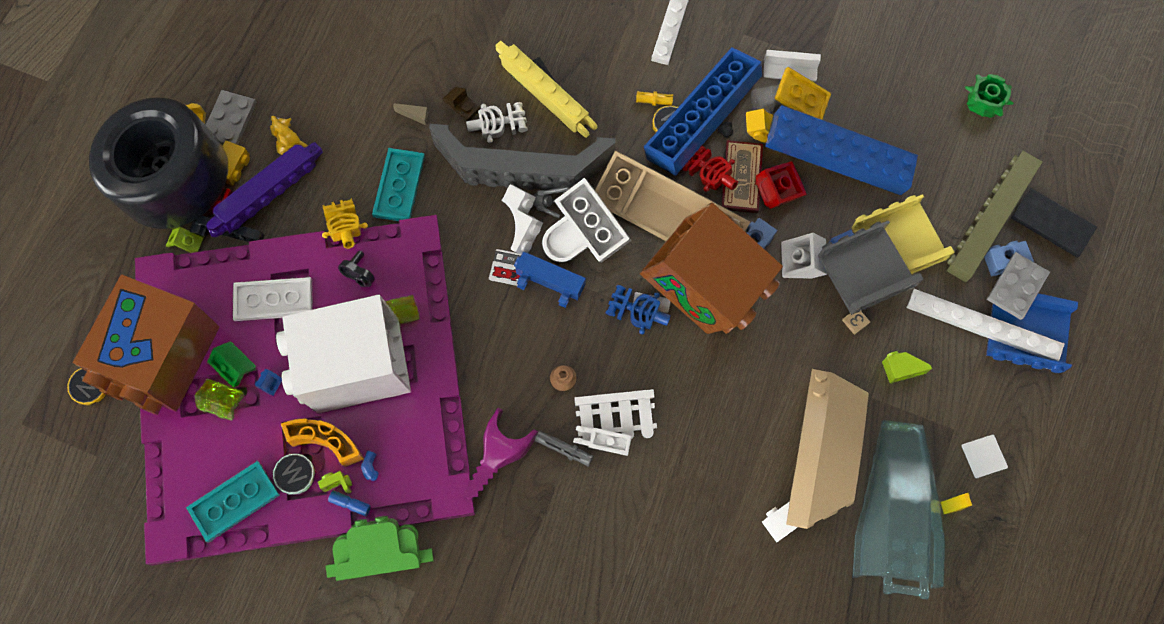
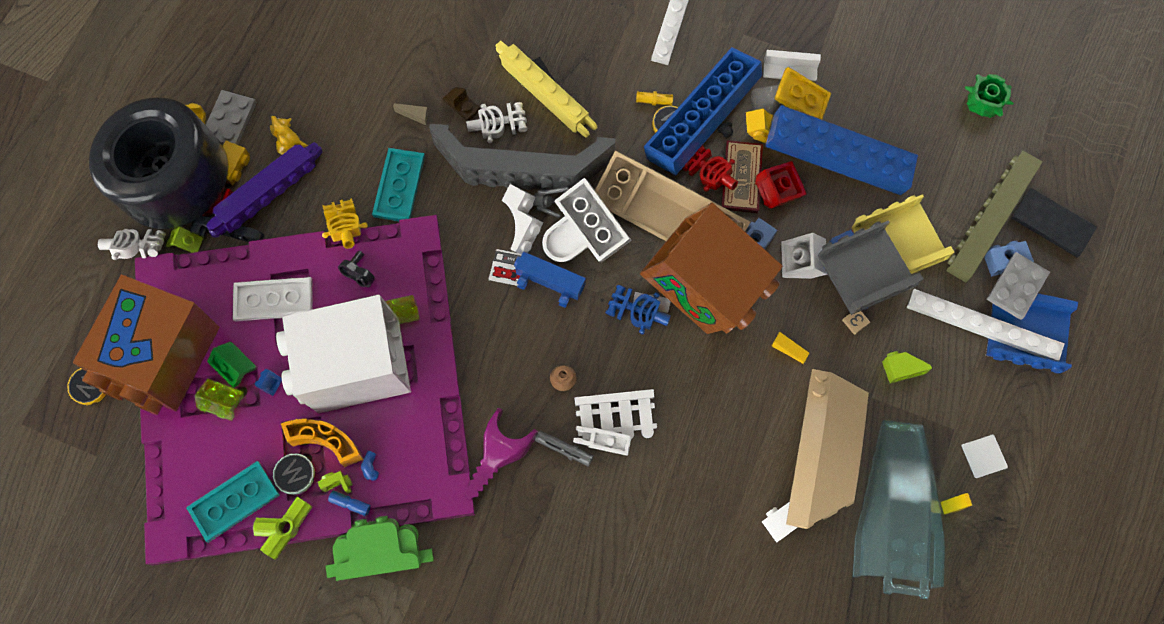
none -> white torso [98,229,166,260]
none -> lime piece [253,497,313,560]
none -> yellow piece [772,332,809,364]

